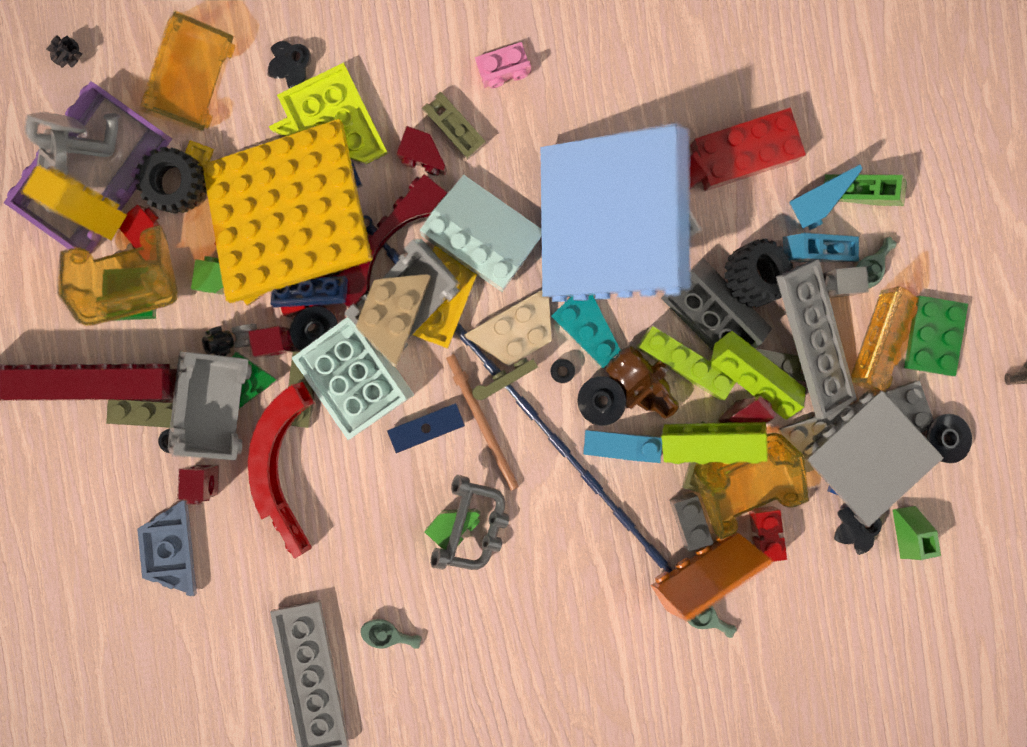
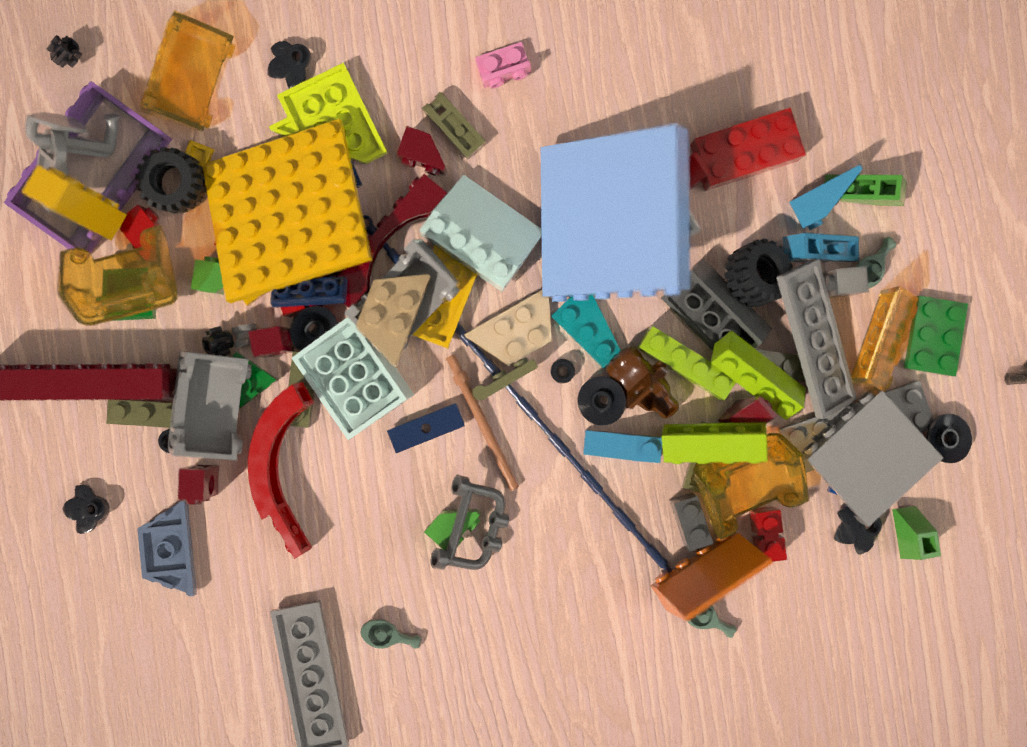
none -> black plate [63,485,109,534]

